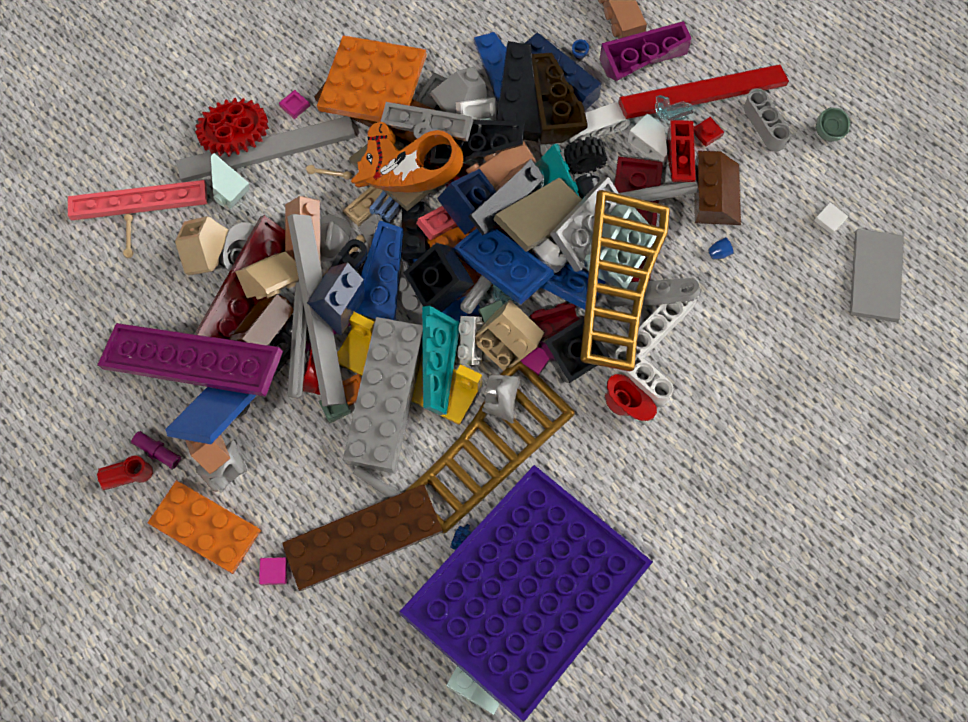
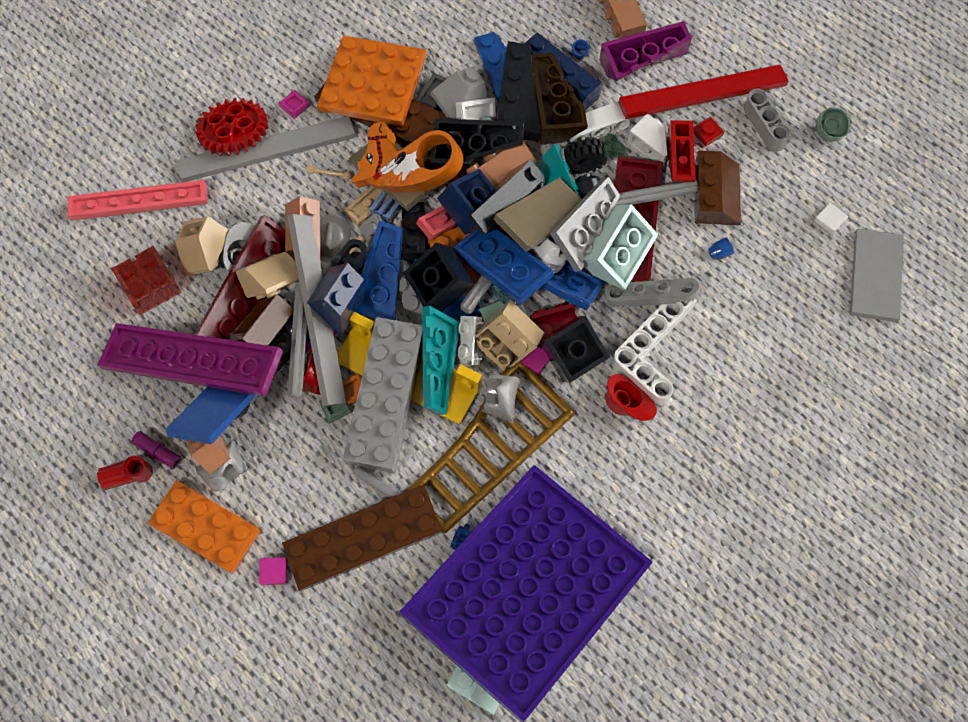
tan hinge [123,214,133,258] -> none
light aqua slope [211,153,249,209] -> none
light grey hinge [381,102,473,142] -> none
pearl gold bar [581,190,670,372] -> none
clear light blue bracket [655,95,693,121] -> none
none -> clear red piece [111,246,182,315]
none -> clear green tile [604,133,626,158]

